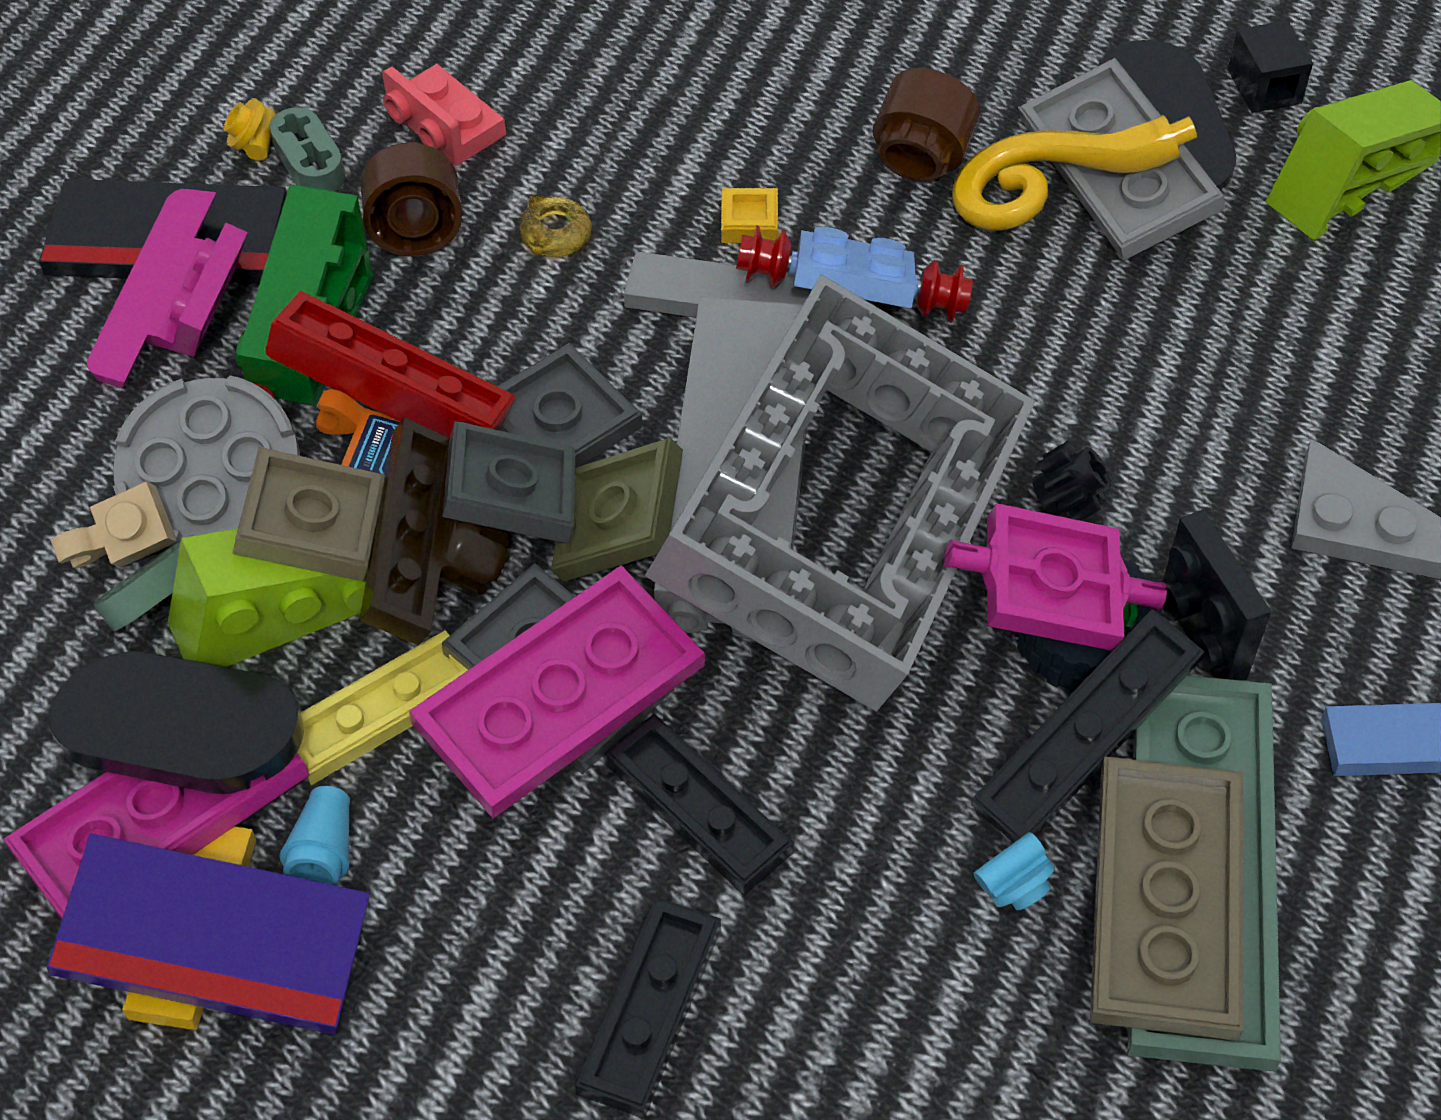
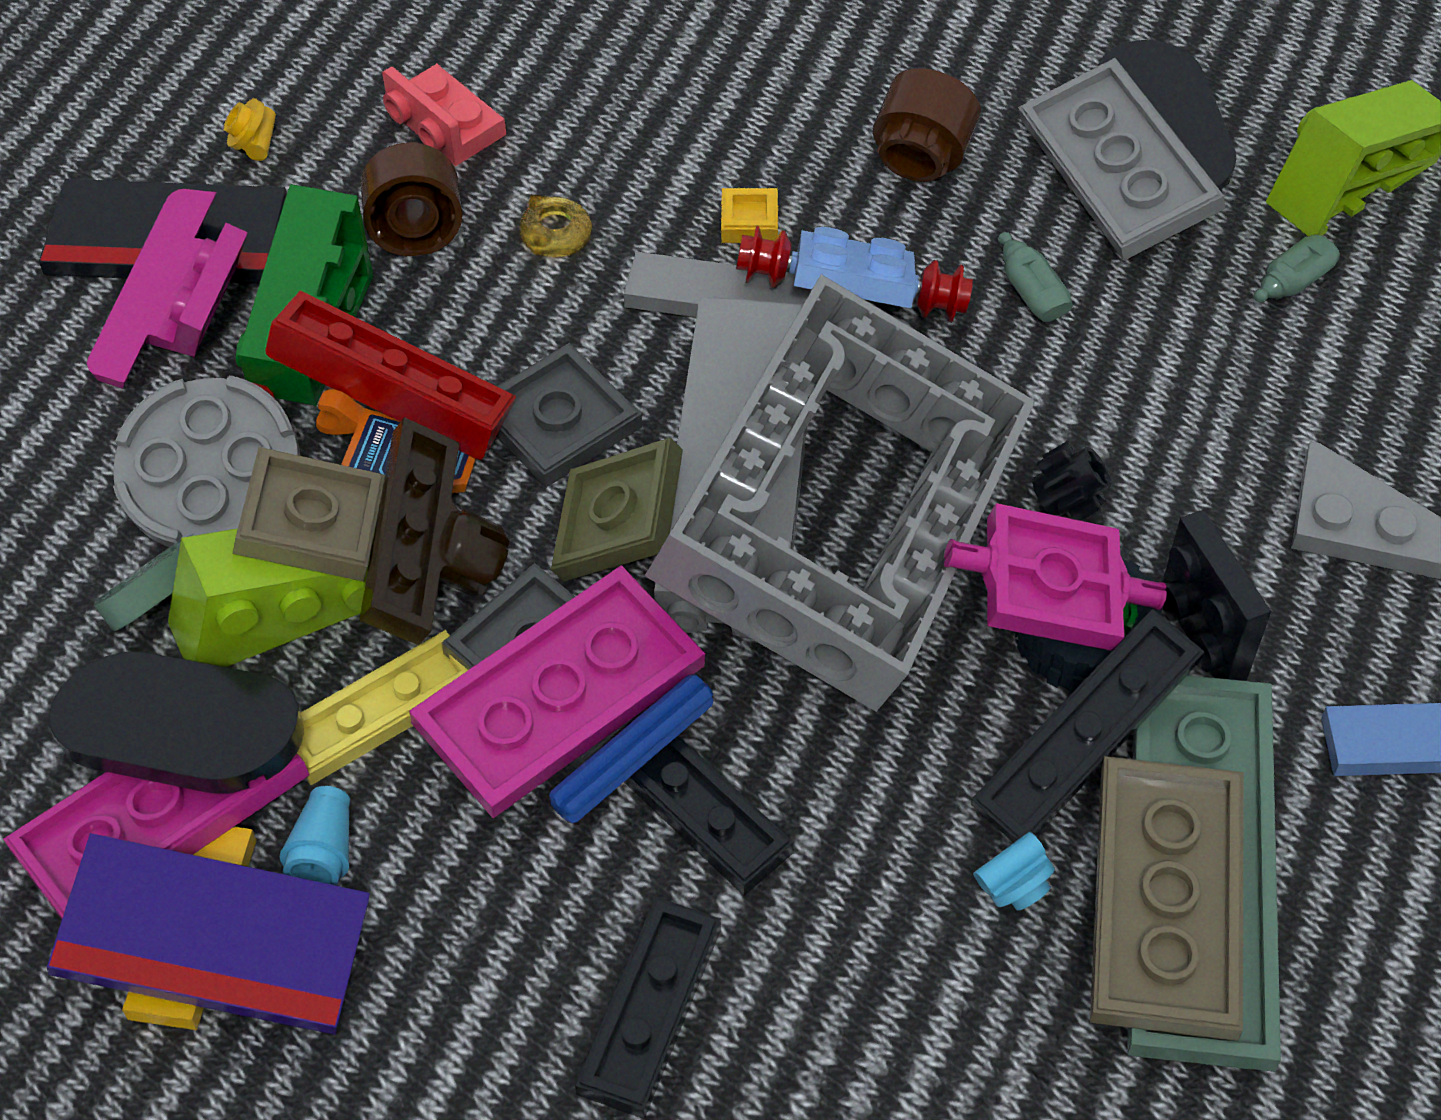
tan plate [51,481,177,569] -> none
sand green beam [270,107,345,192] -> none
dark grey tile [442,421,575,544] -> none
yellow plant [952,115,1197,231] -> none
black brick [1228,20,1313,113] -> none
none -> blue axle [549,674,713,823]
none -> sand green piece [998,232,1073,322]
none -> sand green piece [1254,234,1340,303]

